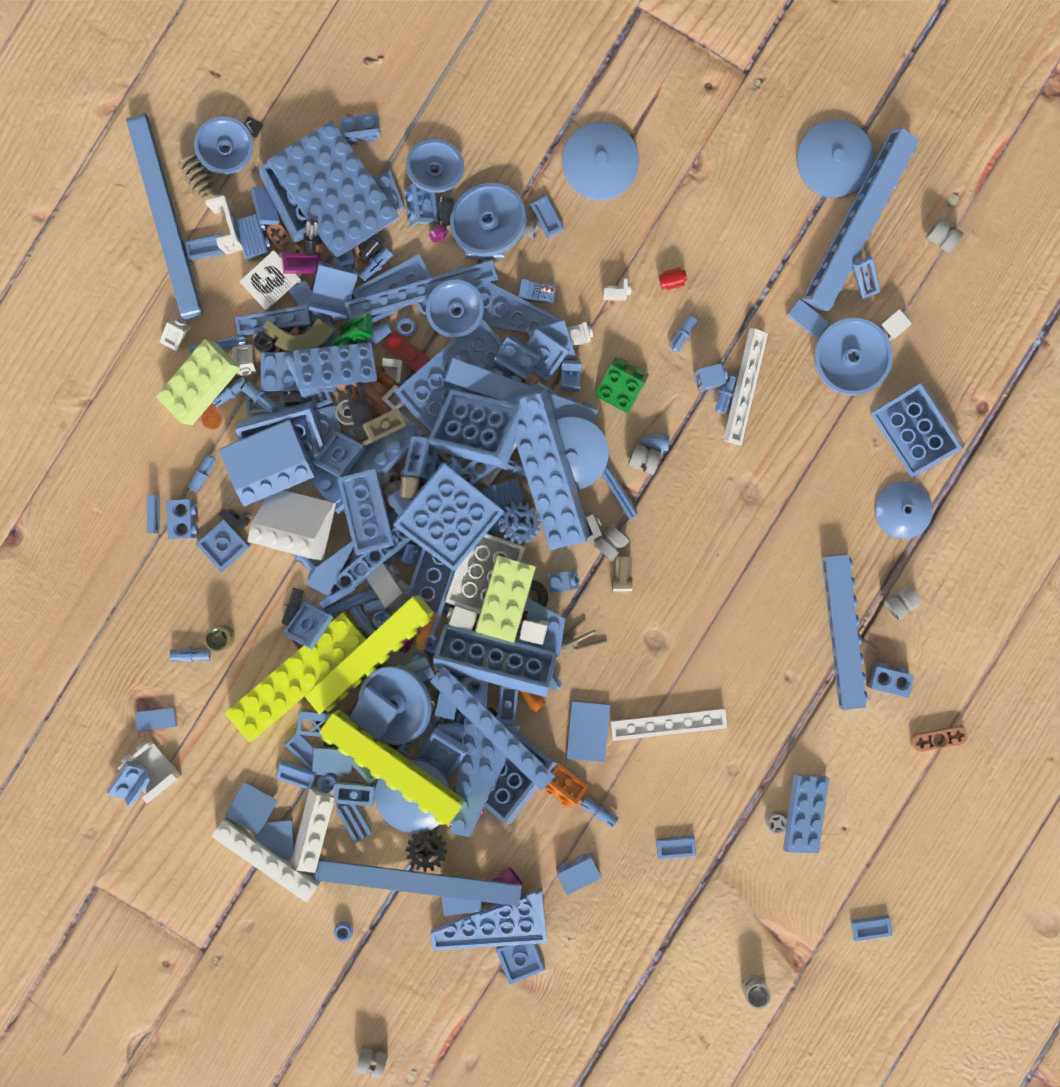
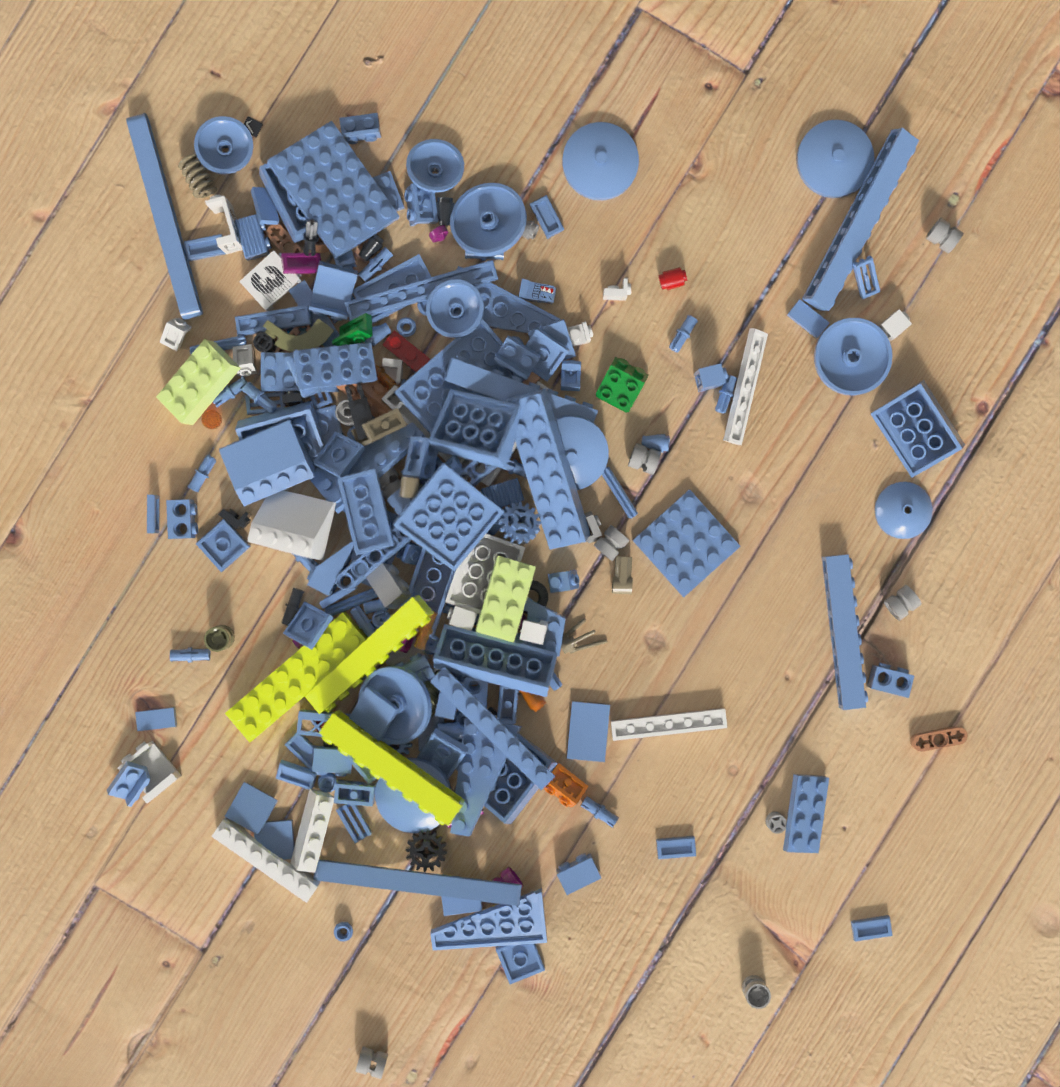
none -> medium blue plate [632,489,741,597]

